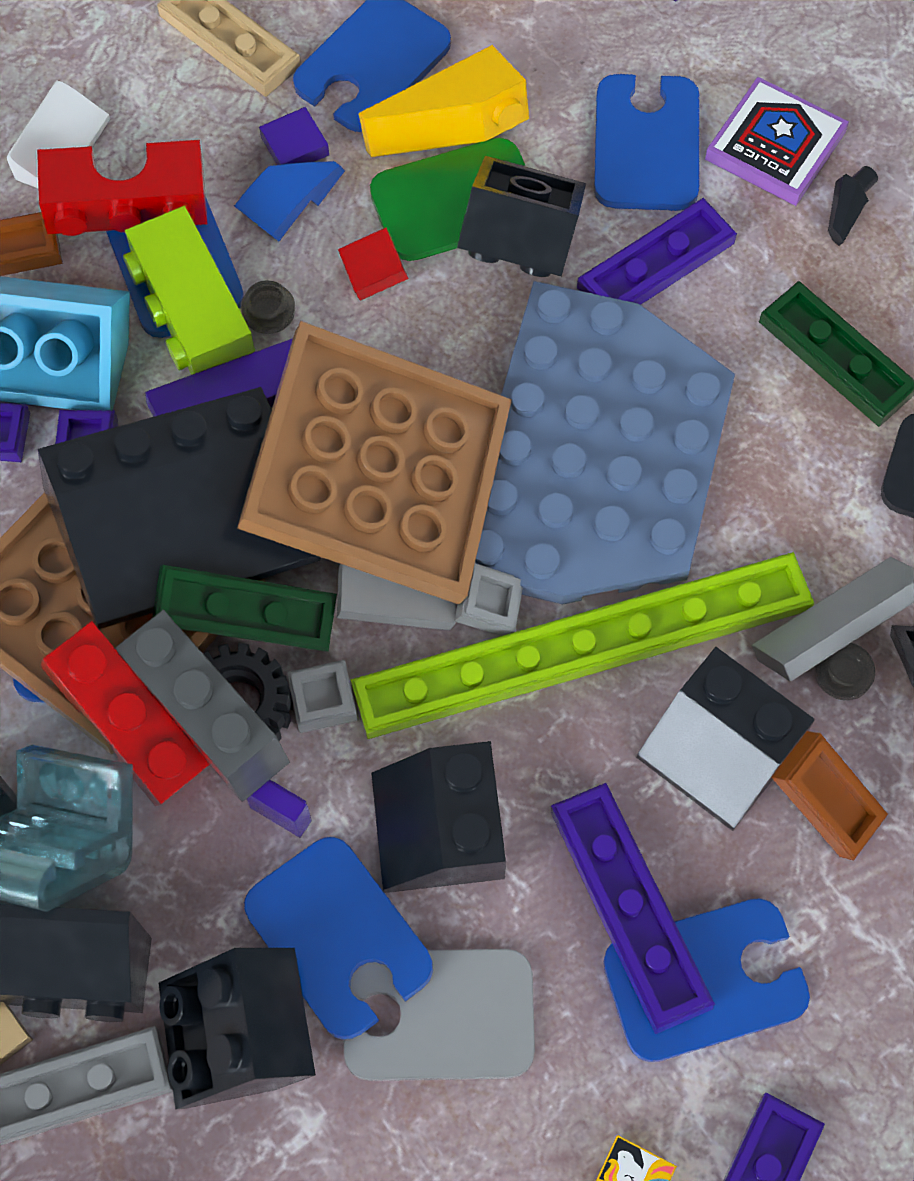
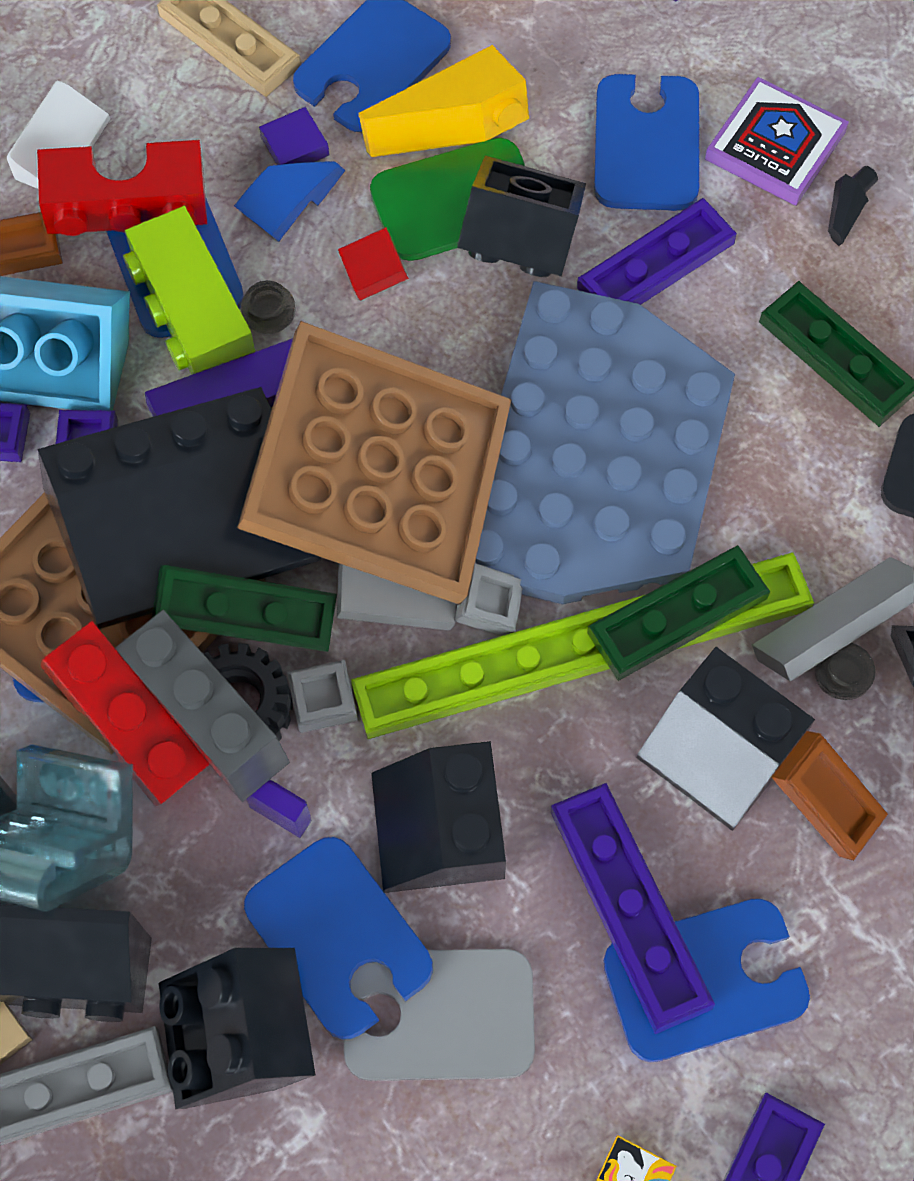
none -> dark green tile [587,545,770,681]

